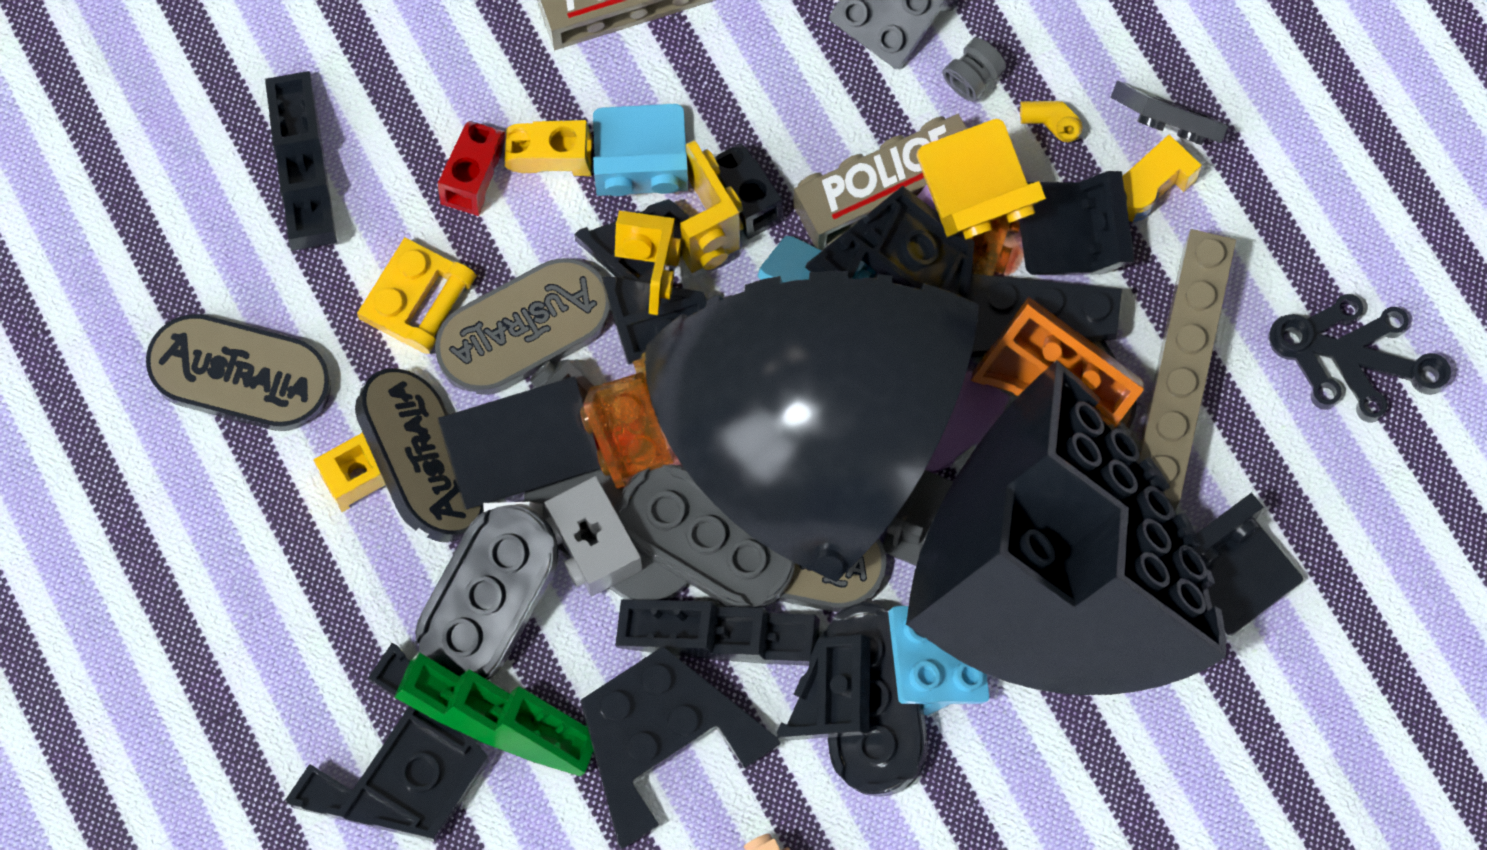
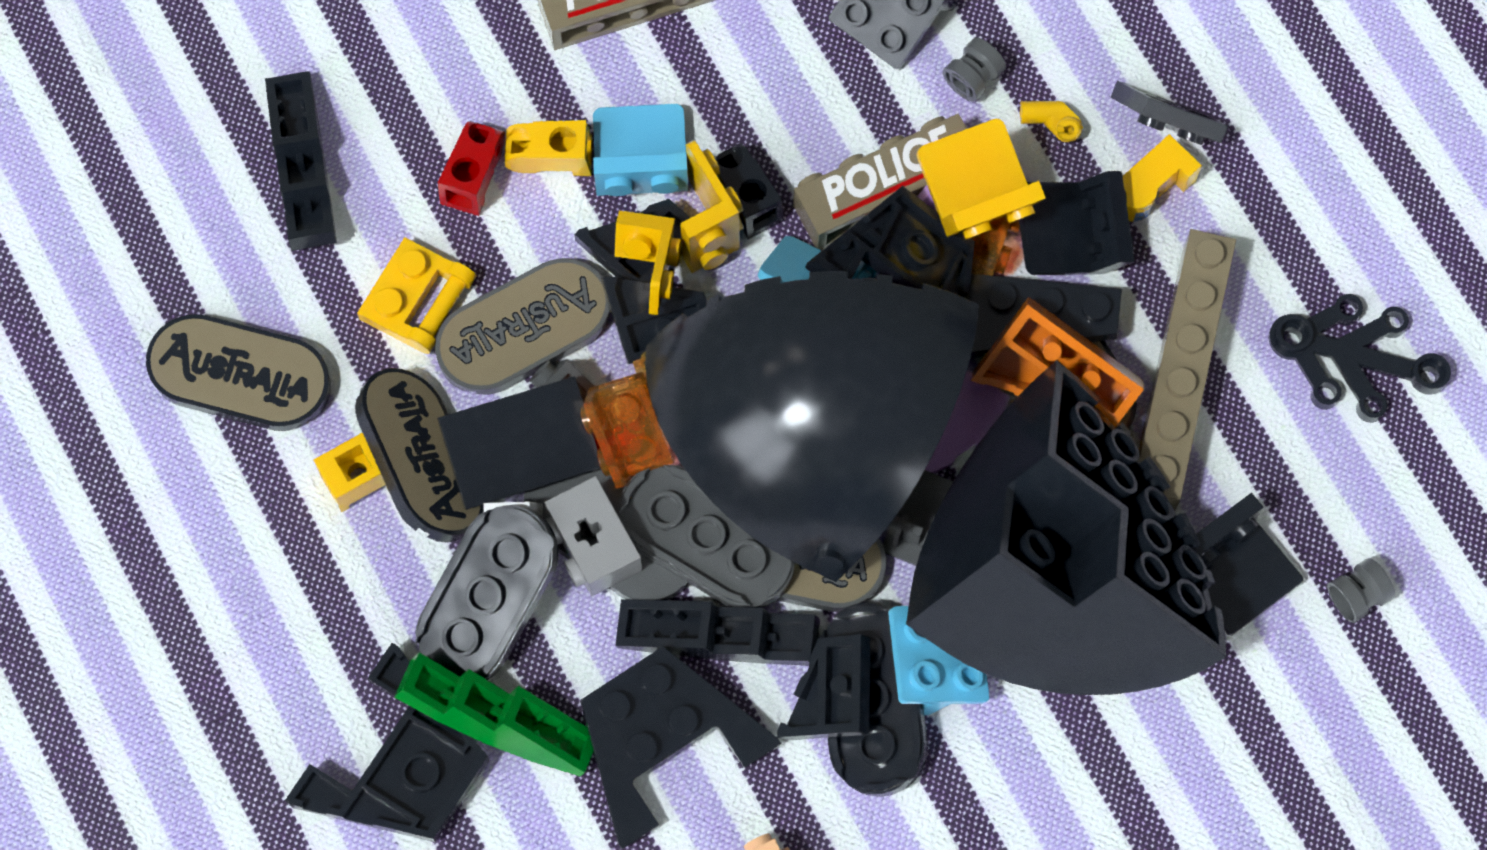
none -> dark grey wheel [1327,558,1395,624]

